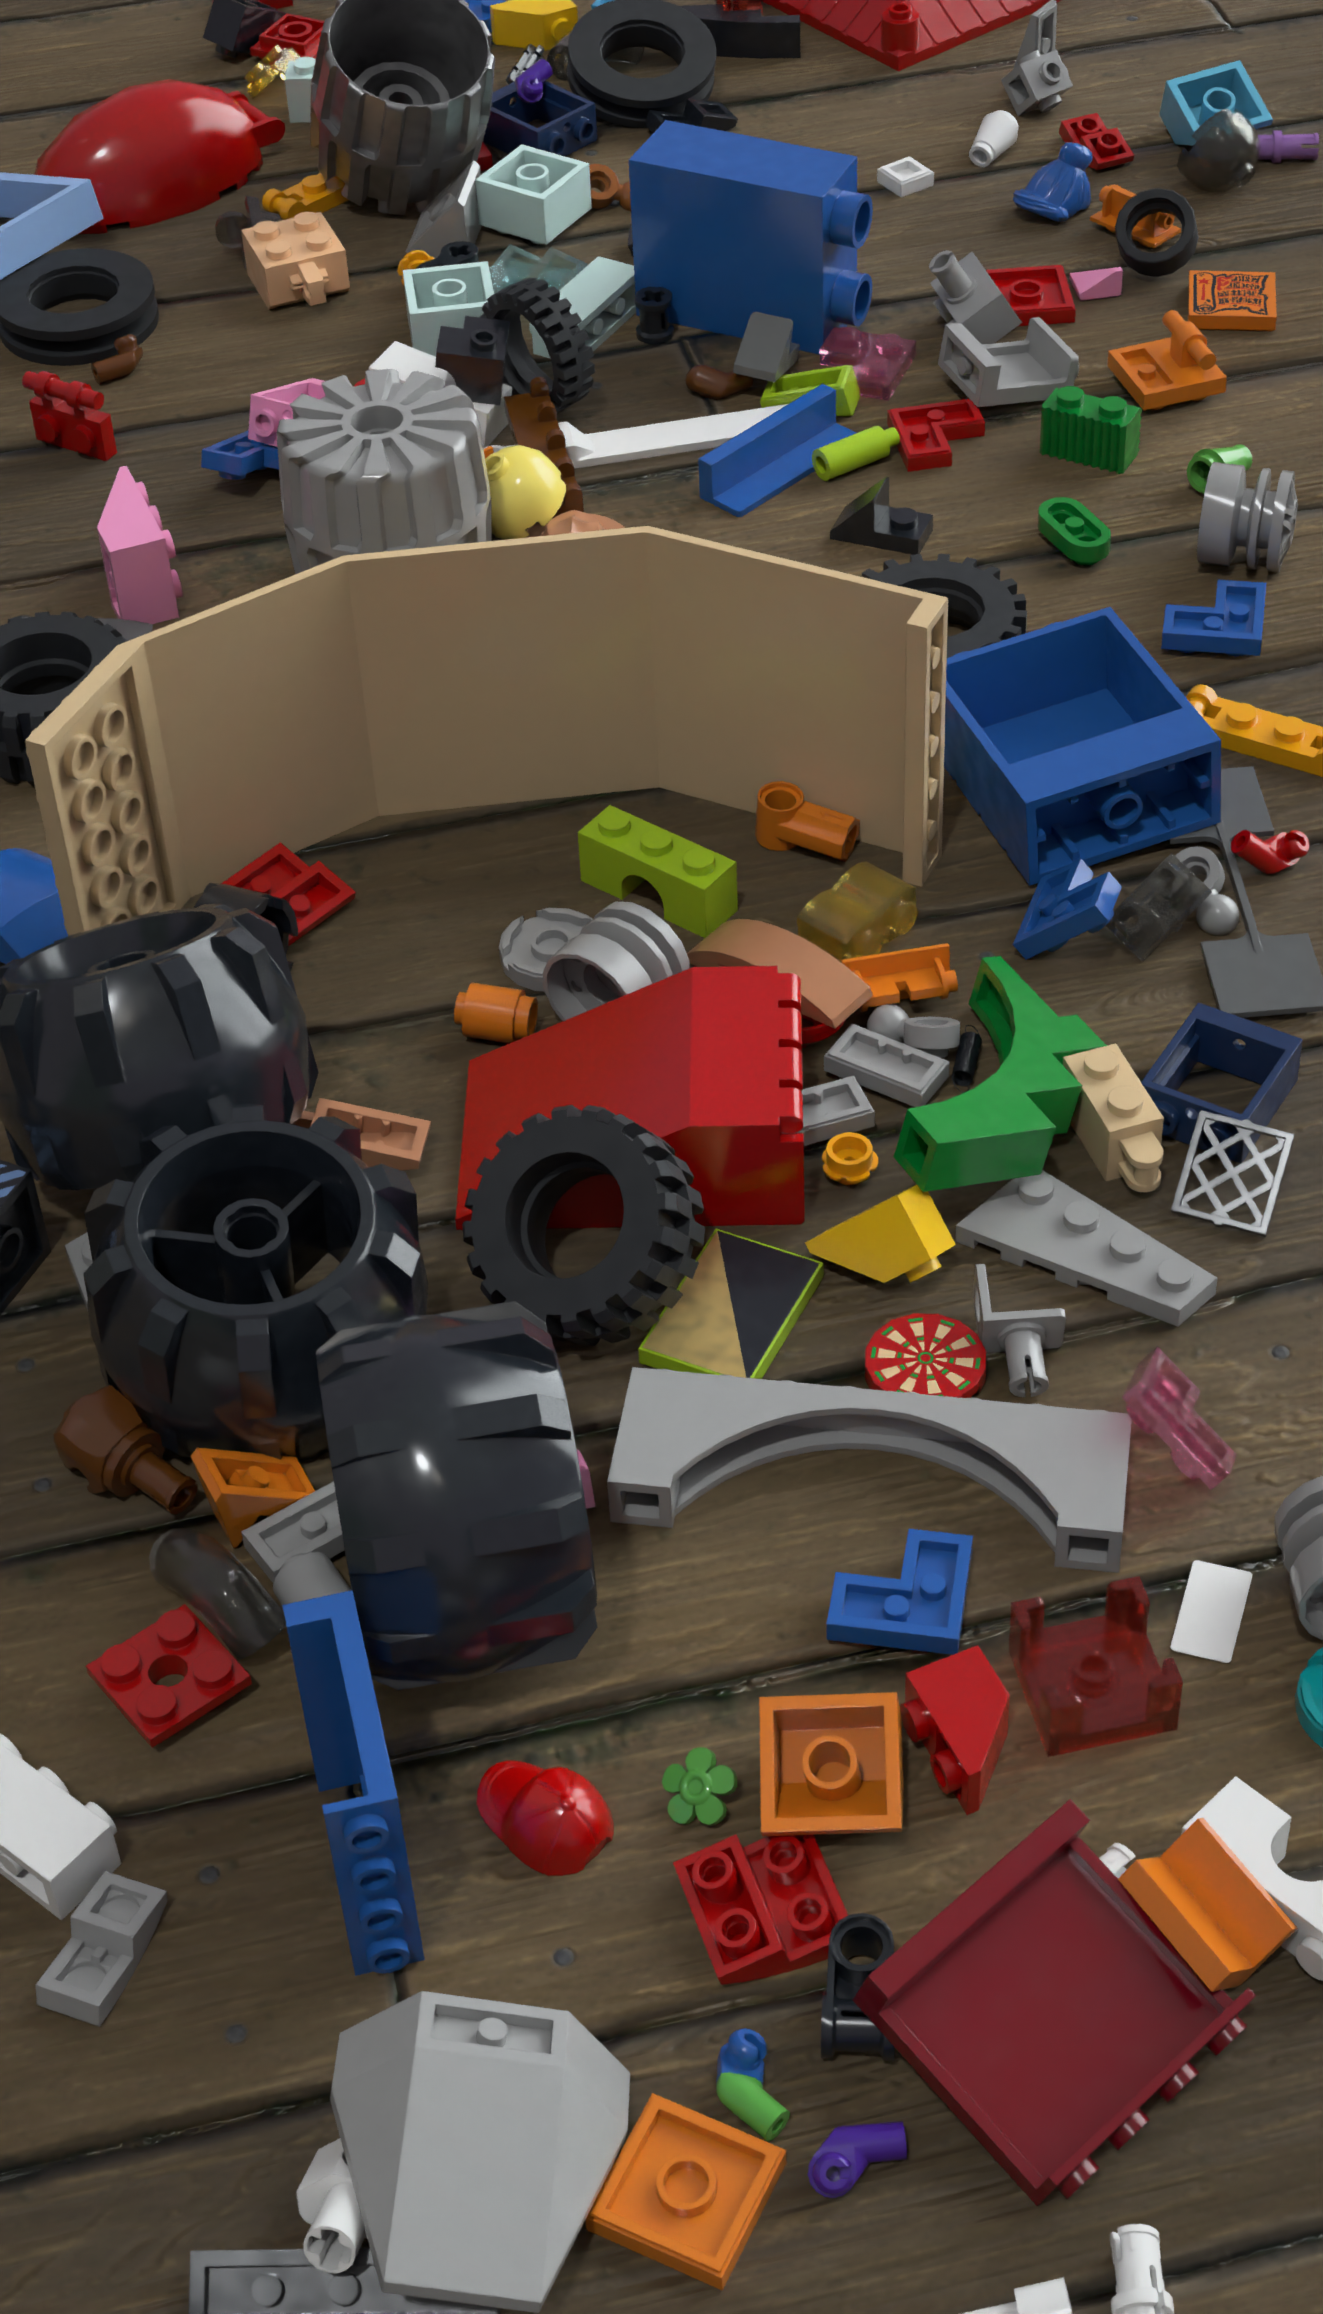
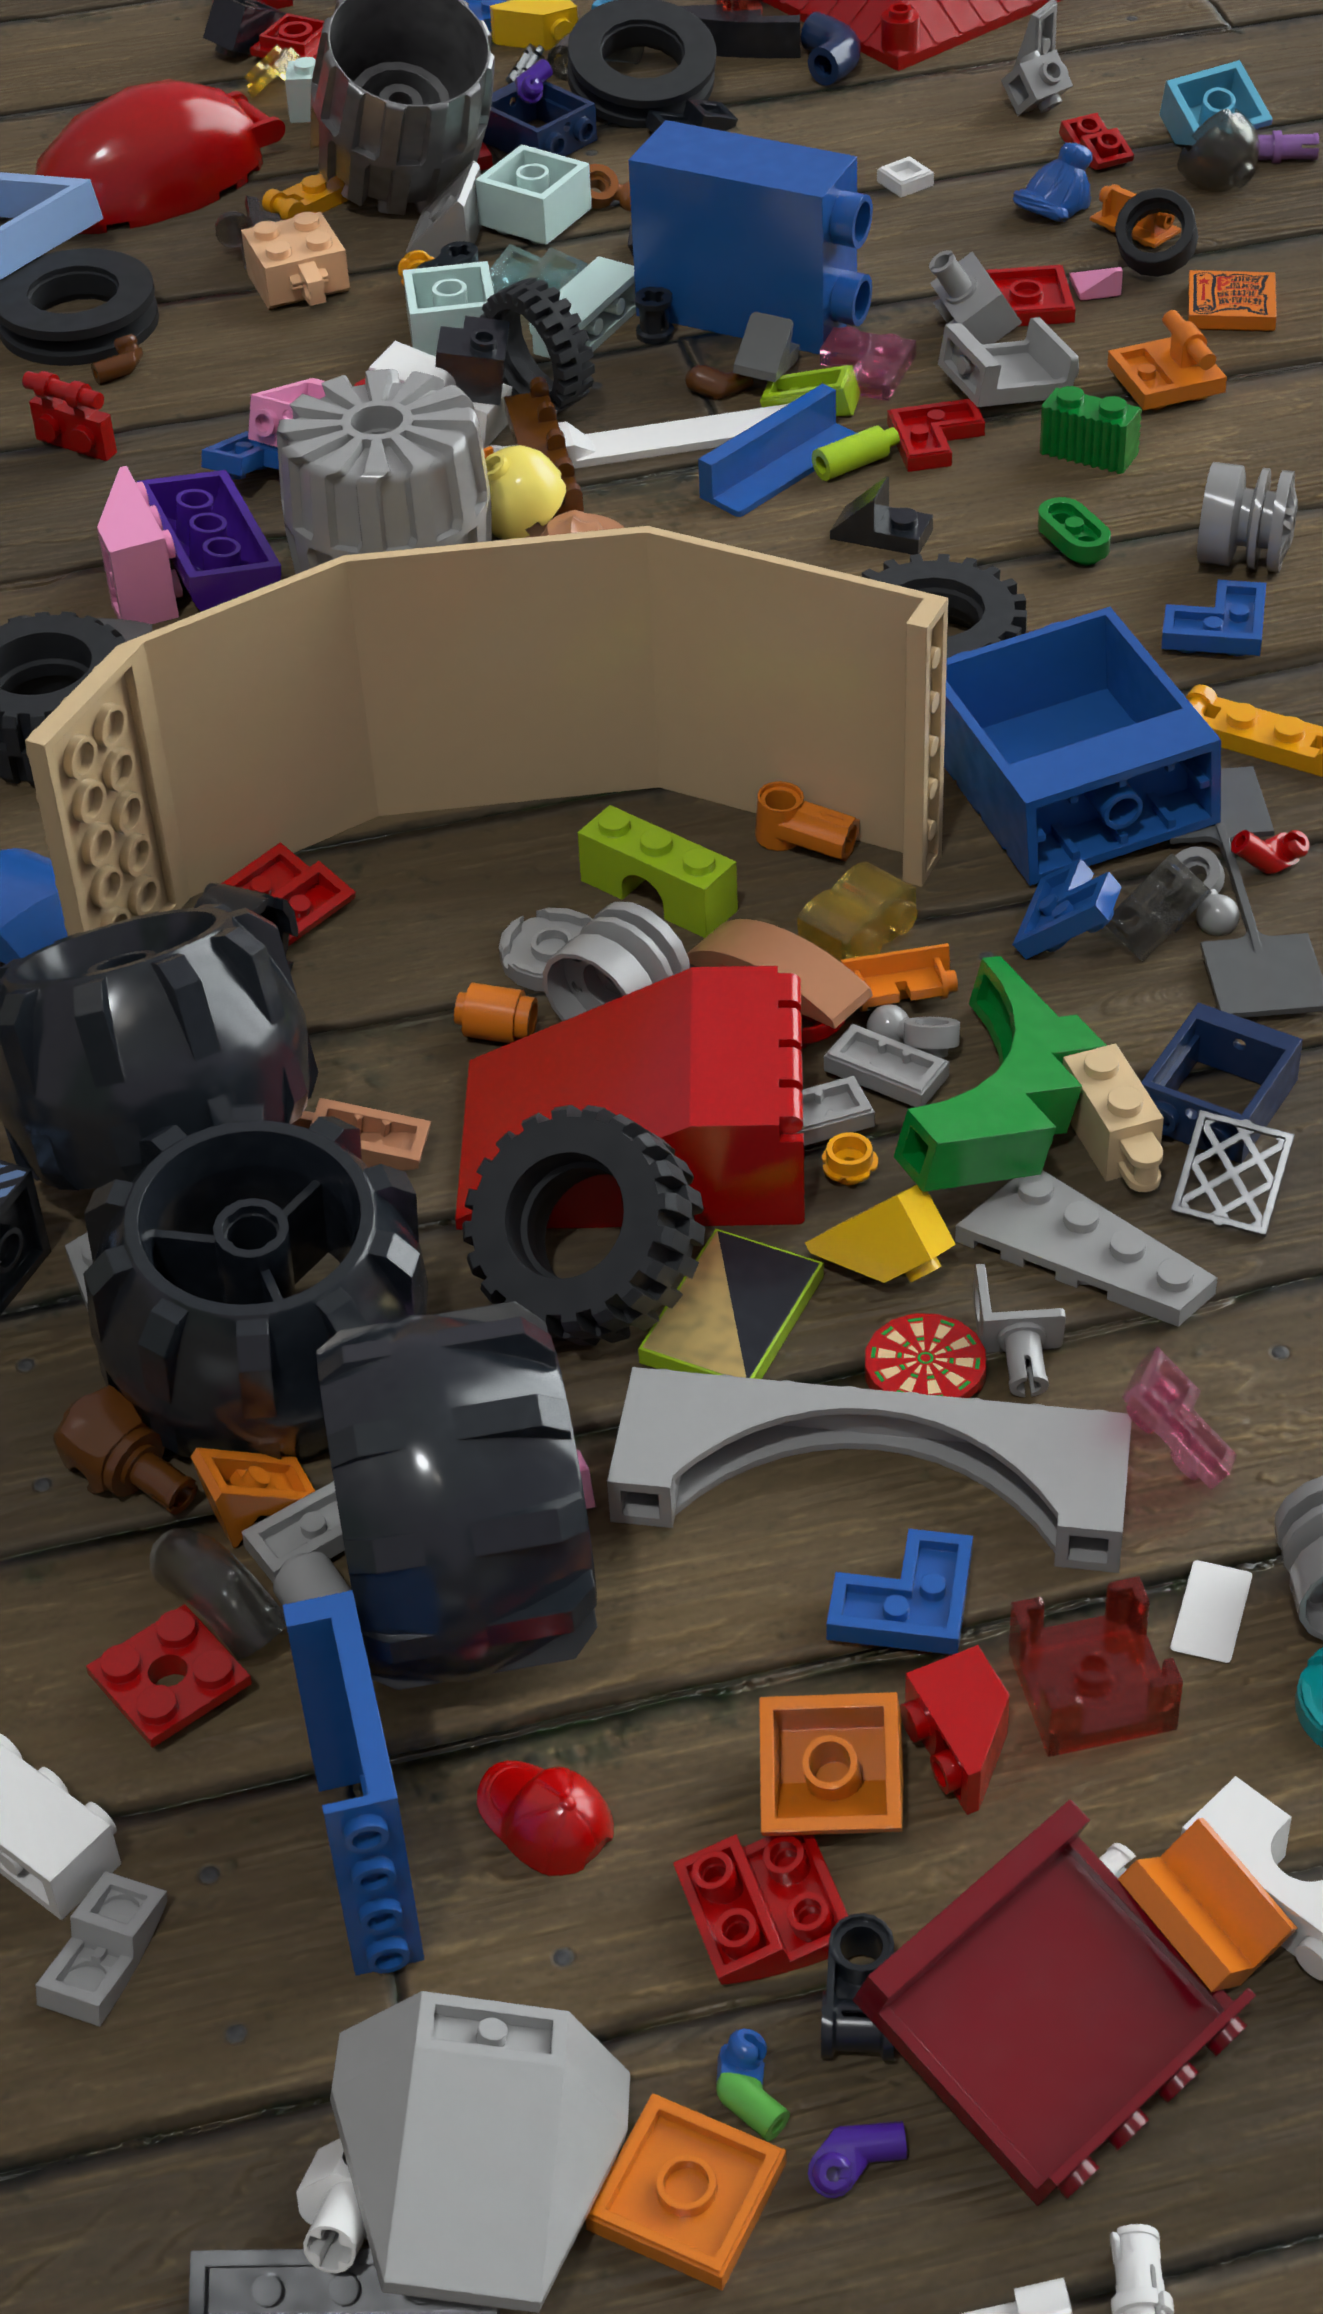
bright green plant [662,1747,738,1826] -> none
black piece [951,1025,982,1093] -> none
white cone [969,110,1018,167] -> none
bright green cone [1187,444,1252,493] -> none
none -> dark purple brick [137,470,281,612]
none -> dark blue cylinder [801,11,861,86]

